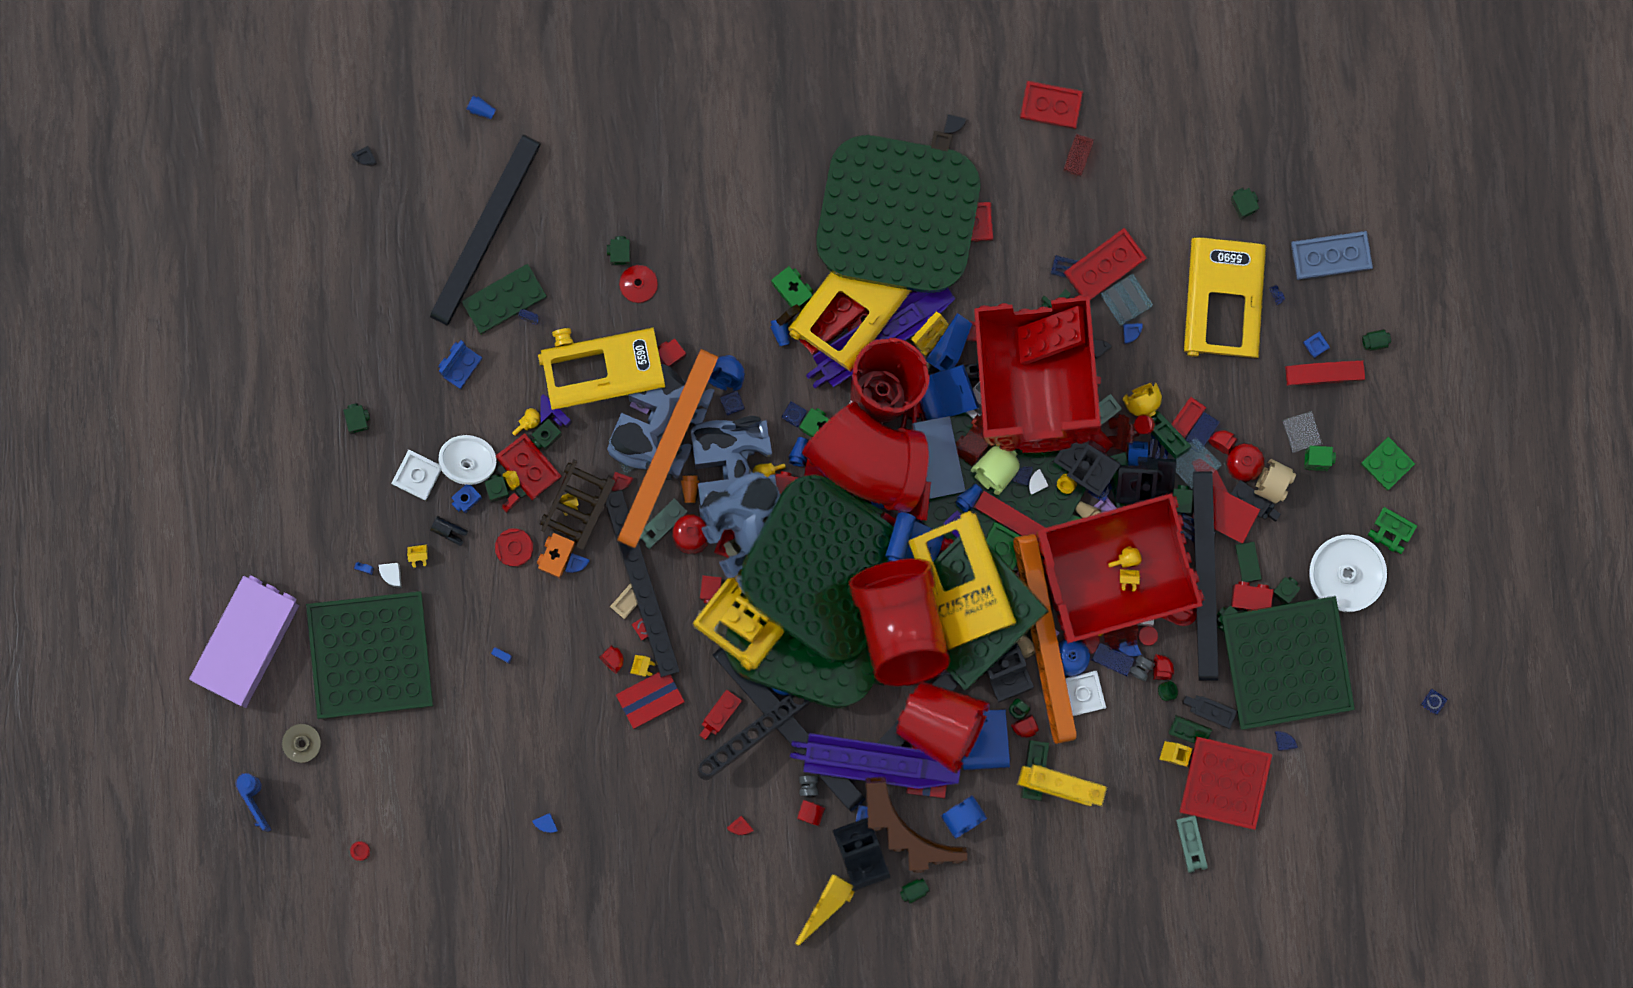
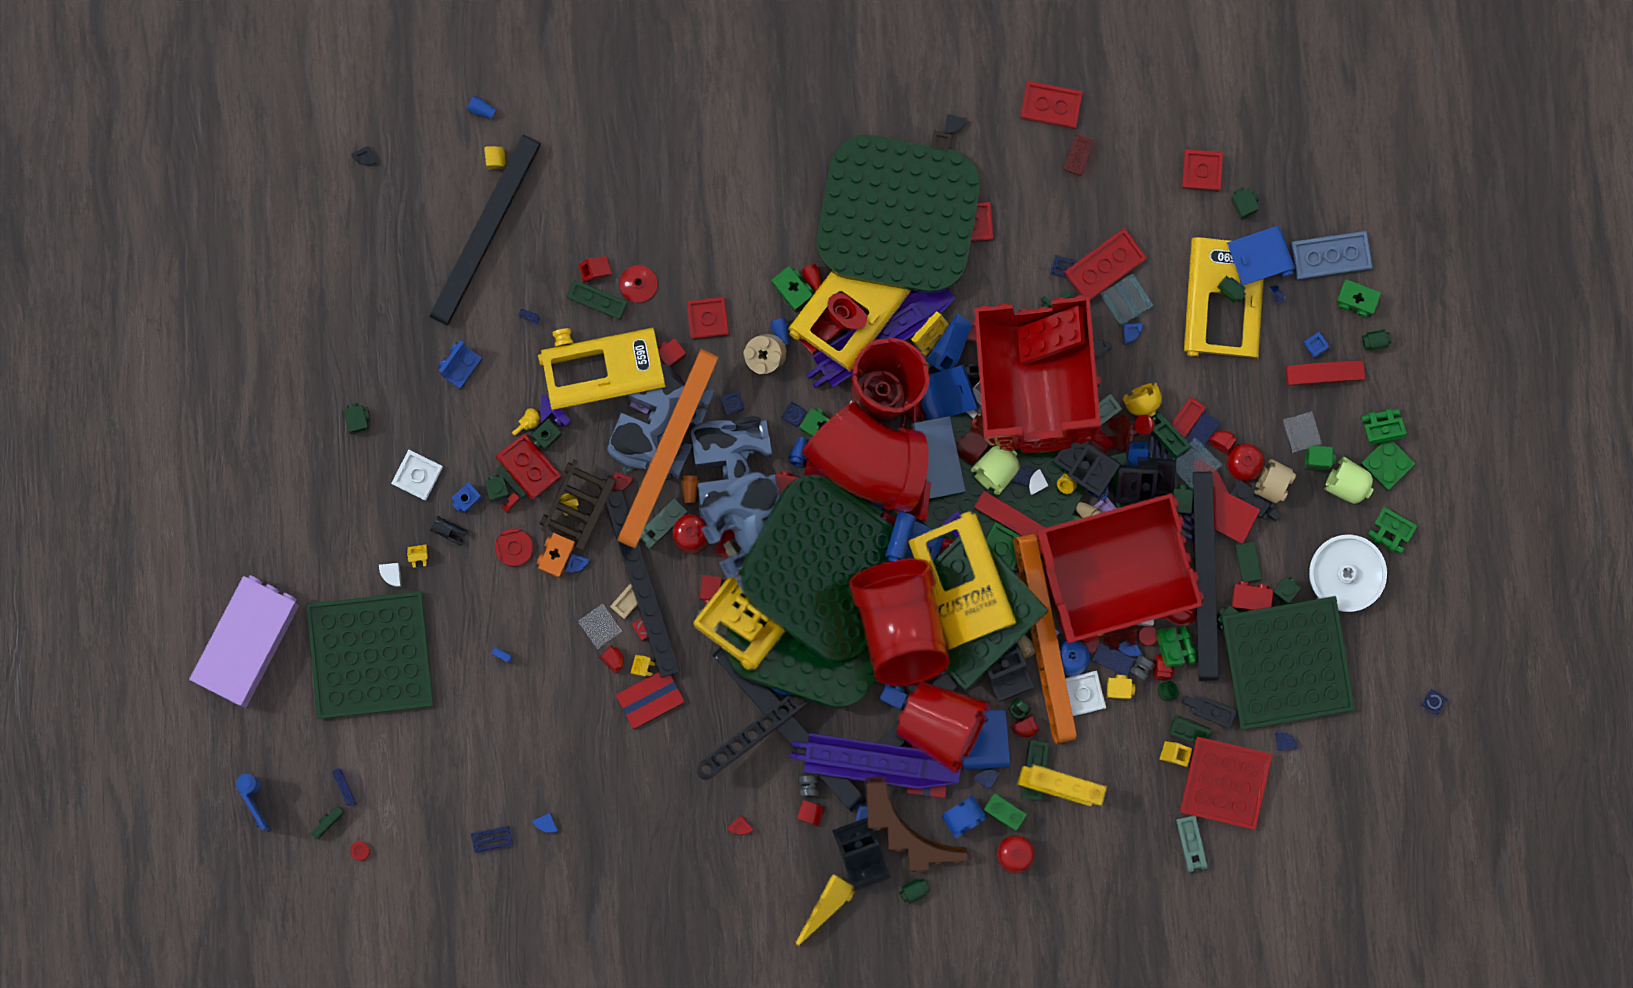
dark tan dish [282,724,321,763] -> none
blue tile [354,562,374,575] -> none
white dish [438,435,496,485] -> none
dark green plate [461,264,547,335] -> none
yellow tile [502,471,520,490] -> none
dark green brick [607,236,630,265] -> none
red hinge [700,689,742,740] -> none
blue cylinder [708,355,745,391] -> none
yellow piece [753,463,786,477] -> none
dark brown tile [776,304,801,326] -> none
blue cone [955,484,983,512] -> none
yellow piece [1108,546,1142,568] -> none
yellow tile [1120,569,1140,591] -> none
none -> dark green plate [310,806,345,839]
none -> clear blue tile [333,768,357,807]
none -> clear blue tile [471,826,513,853]
none -> yellow brick [484,146,507,170]
none -> dark green plate [567,280,627,320]
none -> red brick [578,256,612,282]
none -> clear piece [578,604,623,650]
none -> red tile [687,297,729,340]
none -> tan brick [743,334,787,374]
none -> red cone [802,263,822,293]
none -> red piece [828,293,867,330]
none -> blue brick [879,685,909,710]
none -> clear blue tile [973,770,1000,789]
none -> green brick [983,793,1027,832]
none -> red cylinder [996,835,1035,874]
none -> yellow brick [1106,675,1135,700]
none -> green plate [1155,626,1197,668]
none -> red plate [1182,149,1223,191]
none -> dark green brick [1217,275,1246,303]
none -> blue door [1227,226,1295,286]
none -> yellowish green cylinder [1325,457,1374,504]
none -> green brick [1335,279,1381,318]
none -> green plate [1361,408,1407,445]

